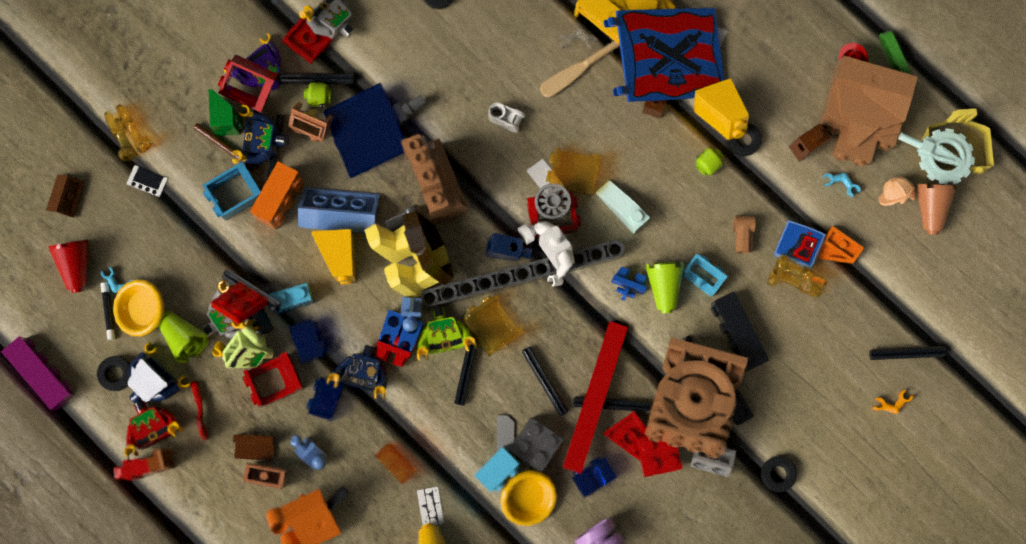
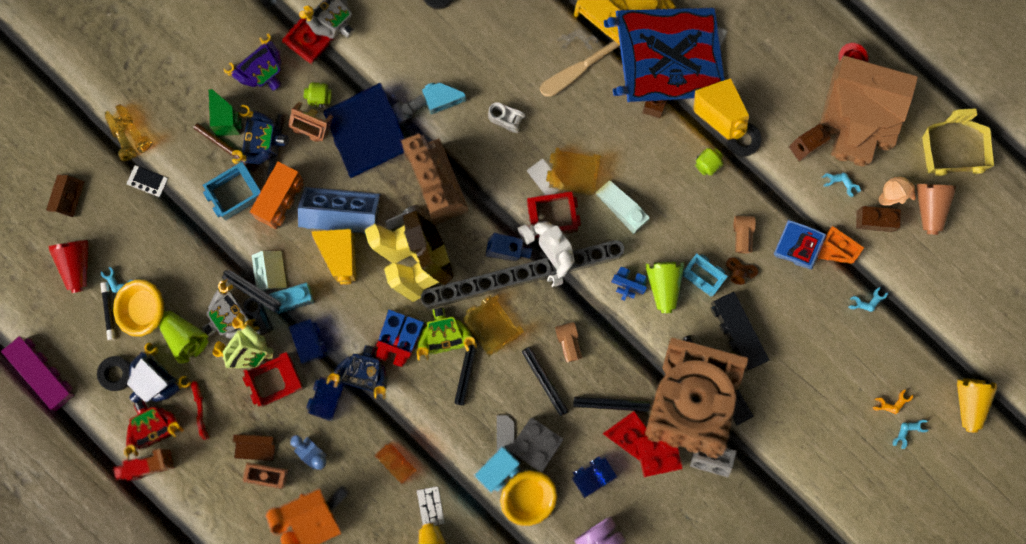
red plate [211,282,268,324] -> none
red window [218,54,278,113] -> none
black axle [280,73,355,84] -> none
medium blue piece [401,297,422,332] -> none
light grey wheel [535,184,571,220] -> none
red tile [563,321,628,474] -> none
black tyre [761,456,797,492] -> none
clear yellow piece [767,253,827,297] -> none
black axle [869,346,946,360] -> none
bright green beam [879,31,911,75] -> none
light aqua bar [898,128,975,185] -> none
none -> panel [252,251,287,292]
none -> medium azure slope [422,83,466,115]
none -> medium nougat piece [555,322,582,363]
none -> reddish brown piece [726,257,758,285]
none -> medium azure arm [848,287,888,312]
none -> reddish brown brick [856,206,901,232]
none -> medium azure arm [893,420,928,449]
none -> yellow cone [957,378,997,433]

